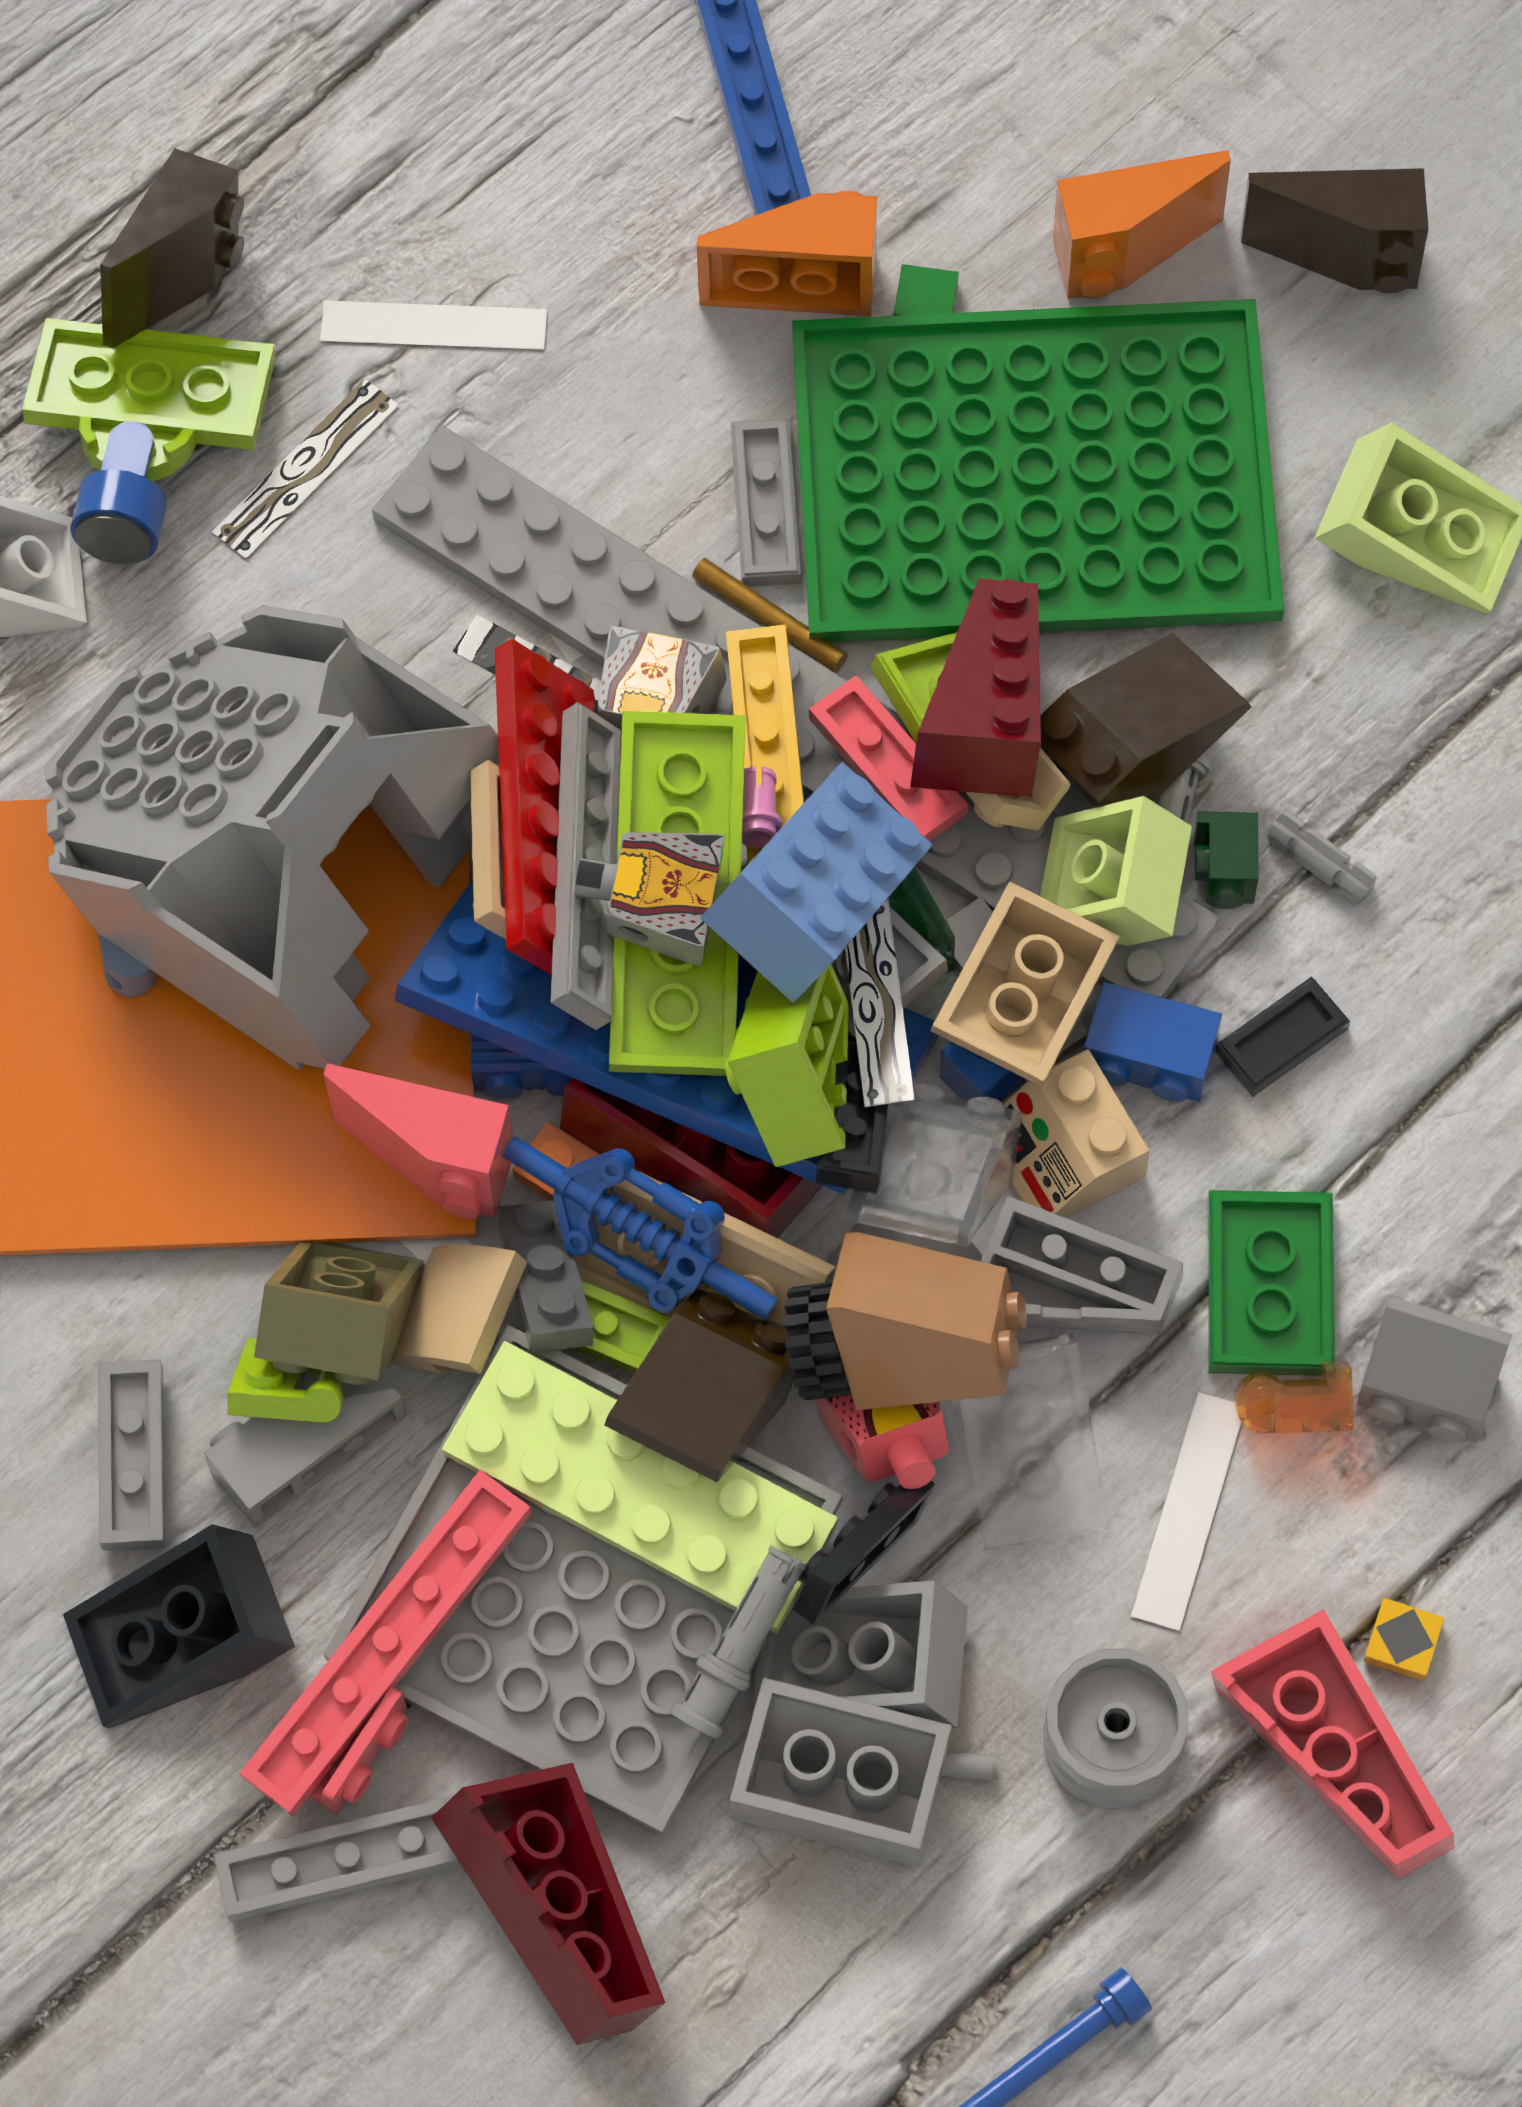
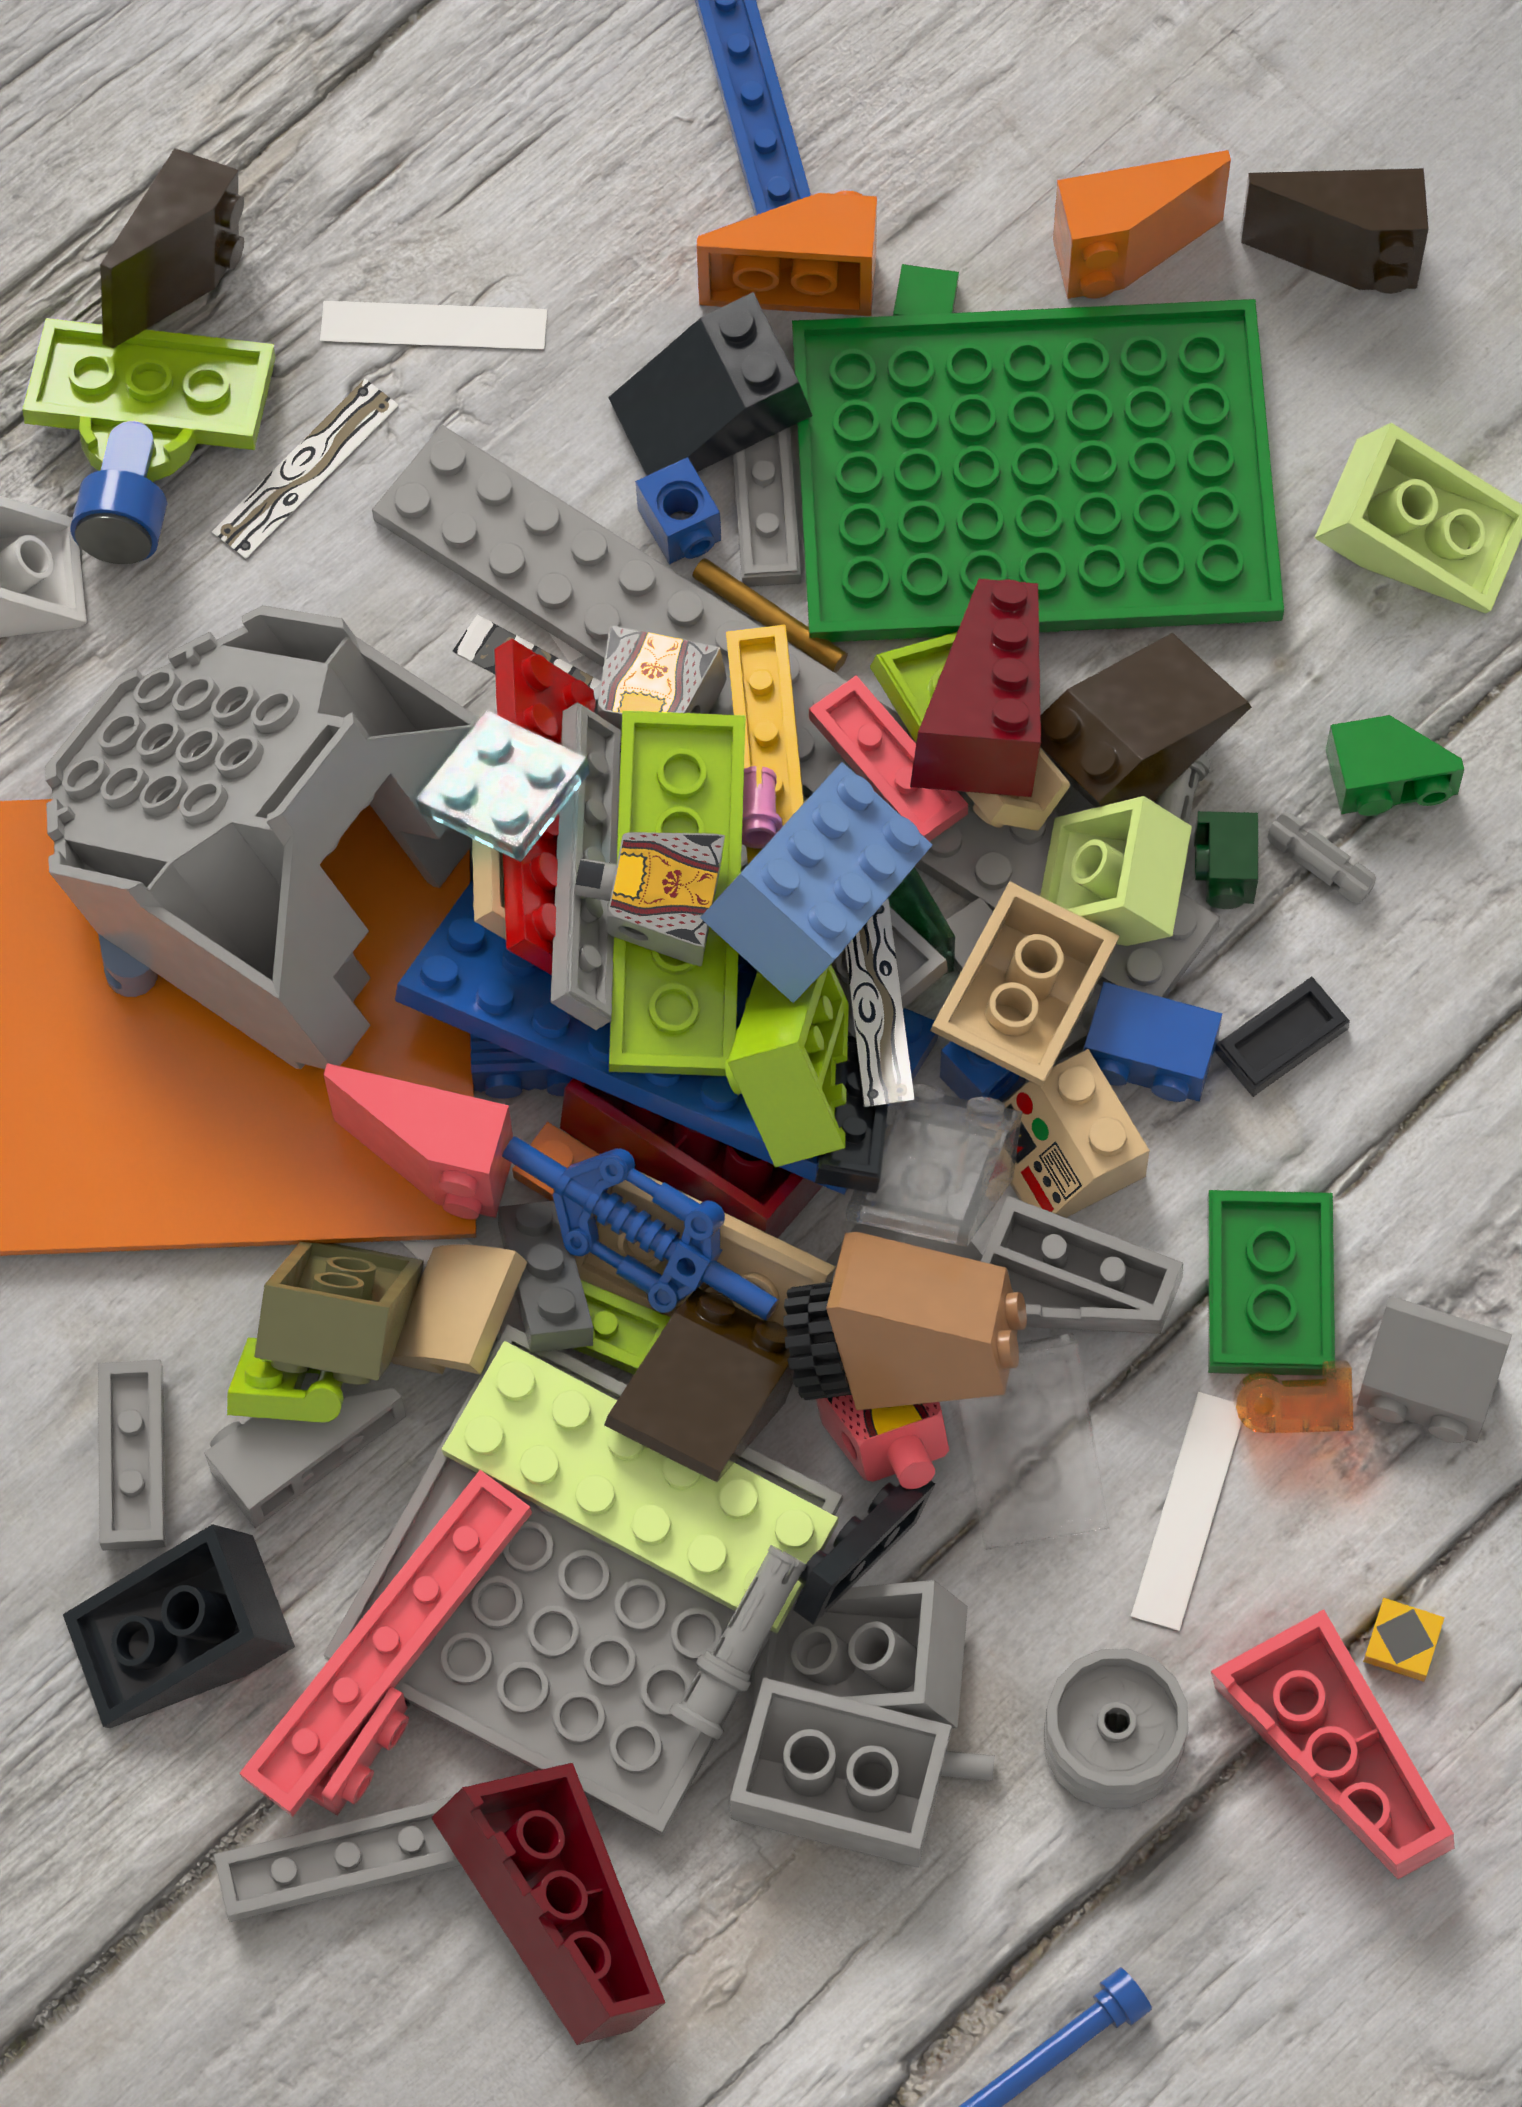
none -> clear light blue plate [416,710,590,862]
none -> black slope [608,292,813,476]
none -> blue brick [635,457,721,564]
none -> green slope [1325,715,1464,816]

